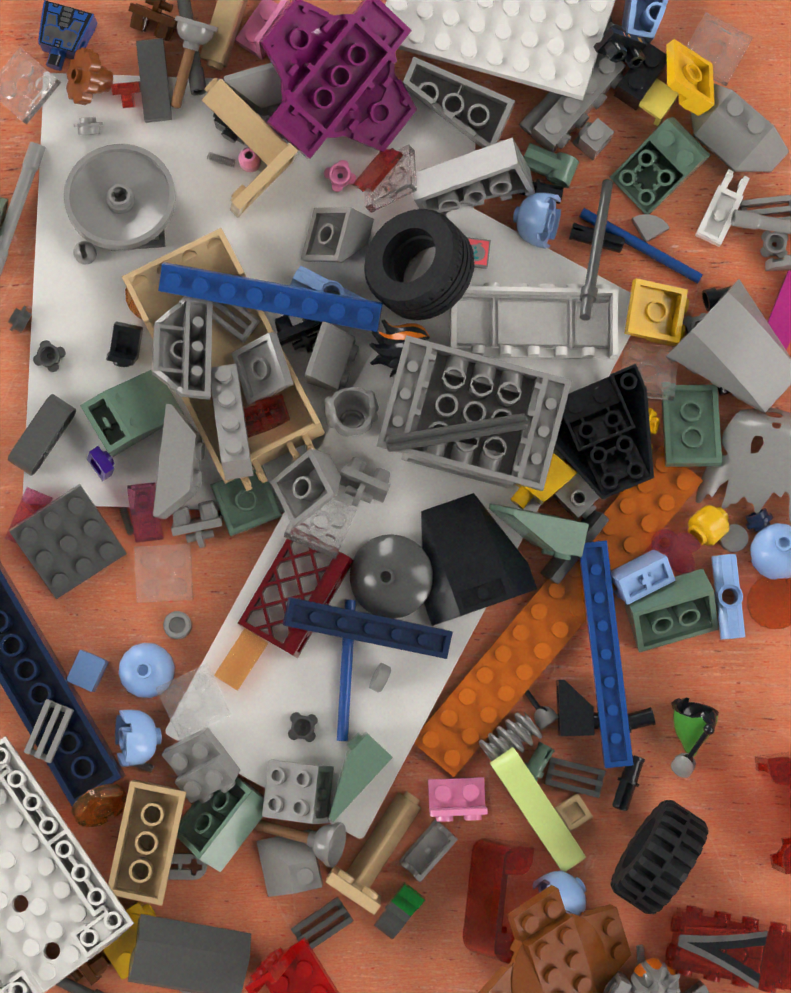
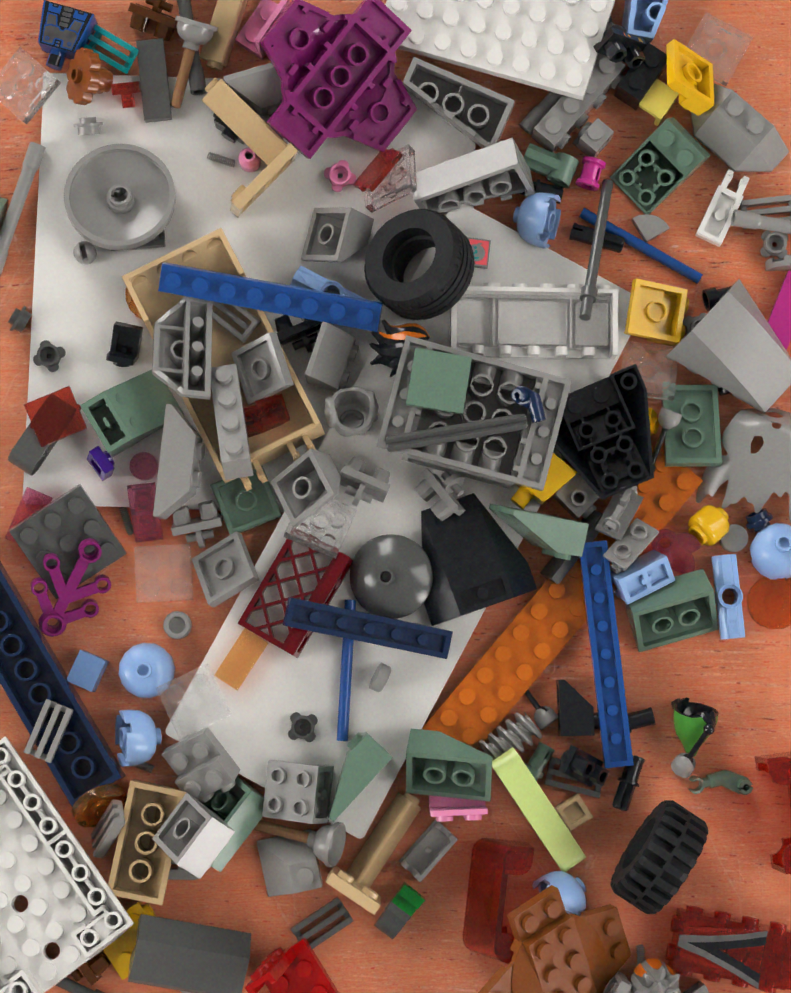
none -> clear red piece [24,386,87,447]
none -> magenta plant [30,538,111,637]
none -> teal tile [84,24,139,74]
none -> light grey tile [91,799,125,858]
none -> clear pink tile [130,452,158,481]
none -> light grey slope [152,793,235,879]
none -> light grey plate [192,531,259,608]
none -> sand green tile [406,348,472,415]
none -> sand green slope [406,729,493,802]
none -> light grey hips [415,468,466,521]
none -> dark blue arm [511,386,546,423]
none -> black hips [558,745,610,787]
none -> dark pink bush [575,156,606,191]
none -> light grey hinge [595,486,644,541]
none -> light grey hinge [603,518,659,574]
none -> light grey hinge [652,407,682,471]
none -> sand green arm [689,770,753,795]

